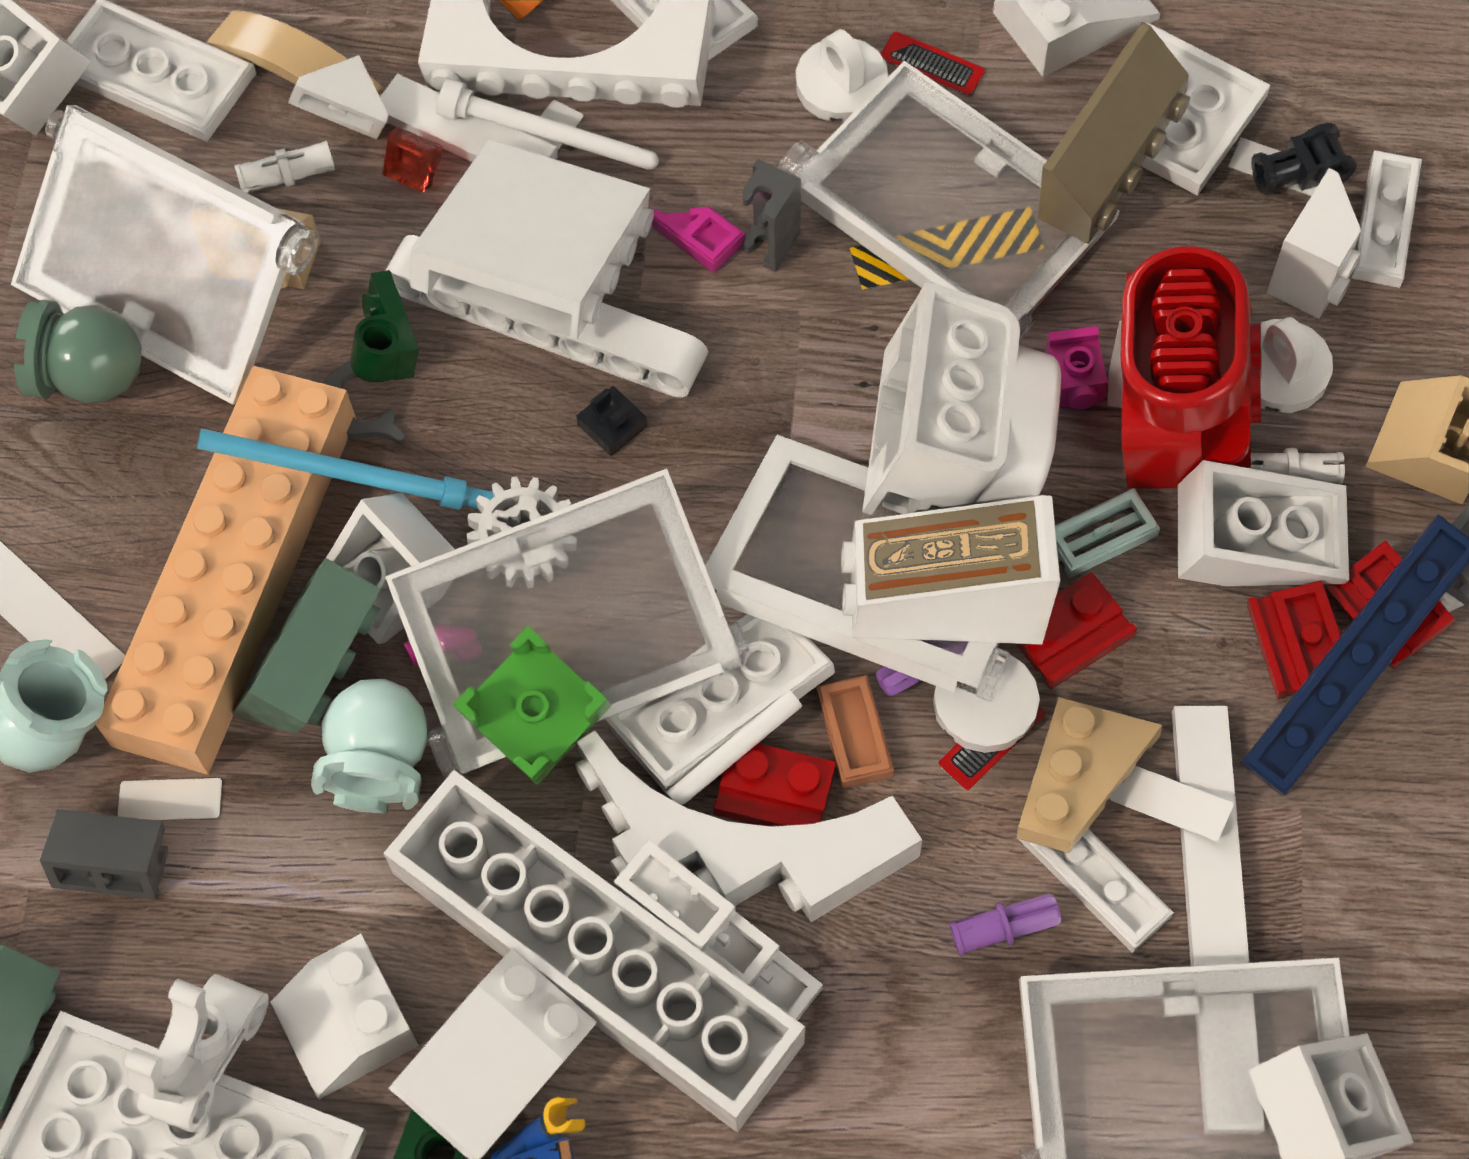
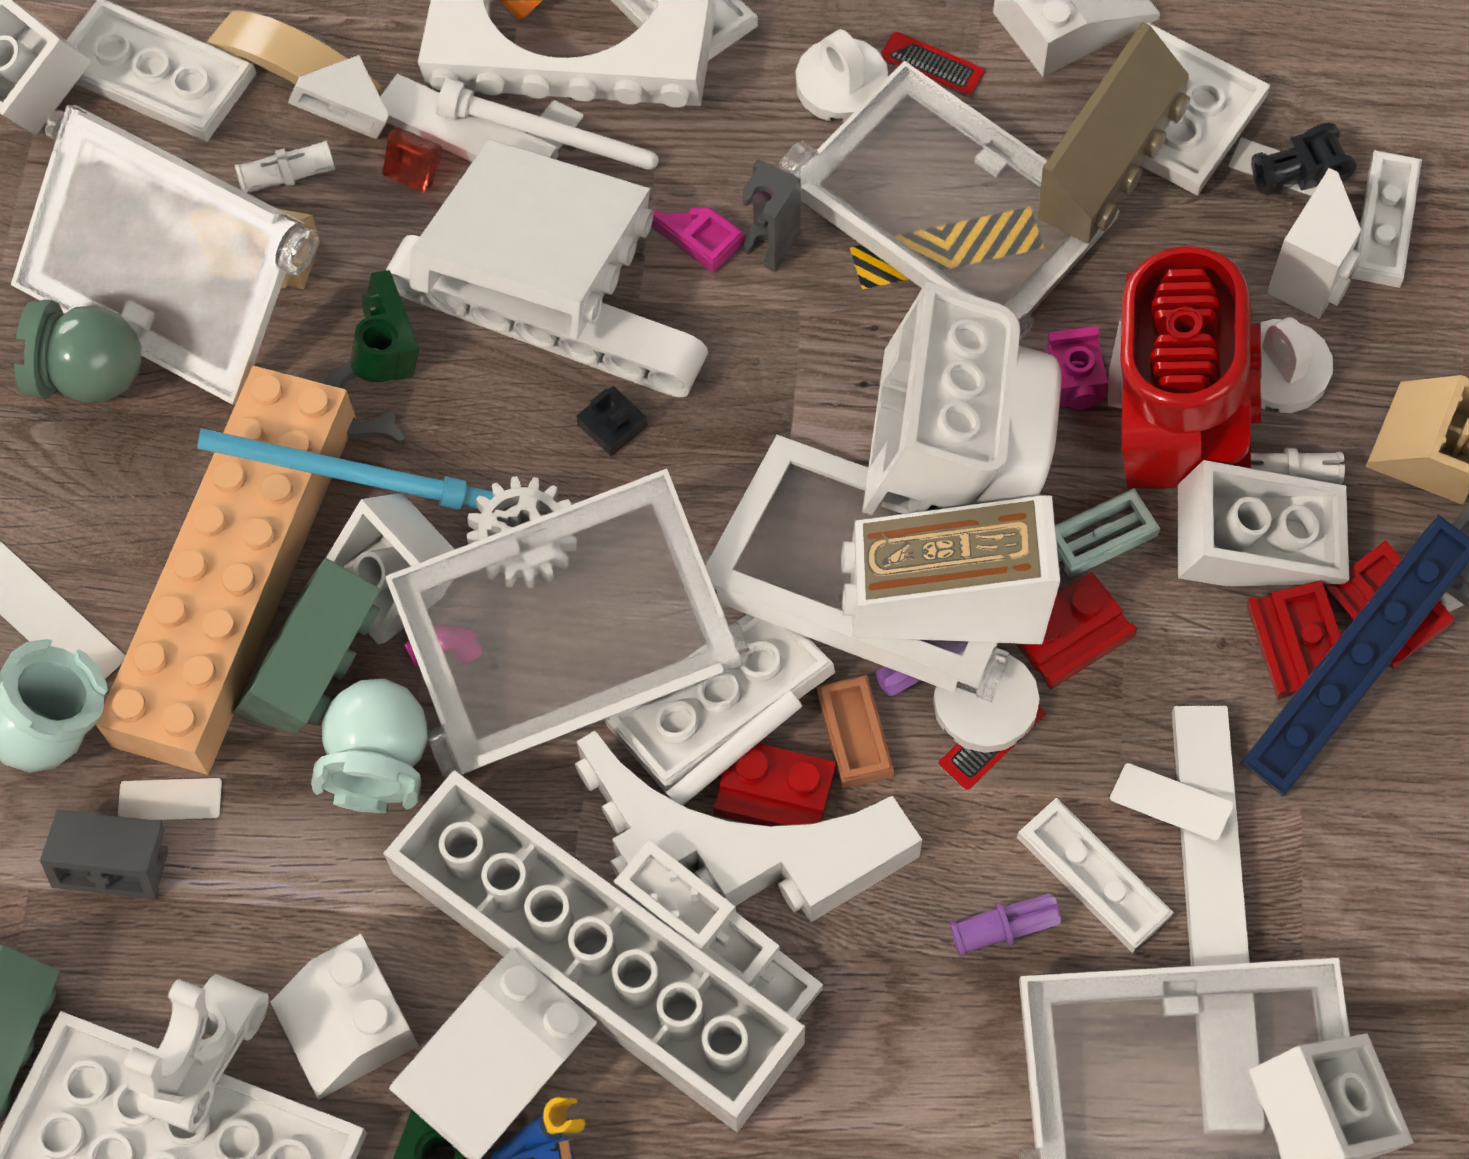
bright green panel [452,626,610,785] -> none
tan wing [1016,697,1162,853] -> none

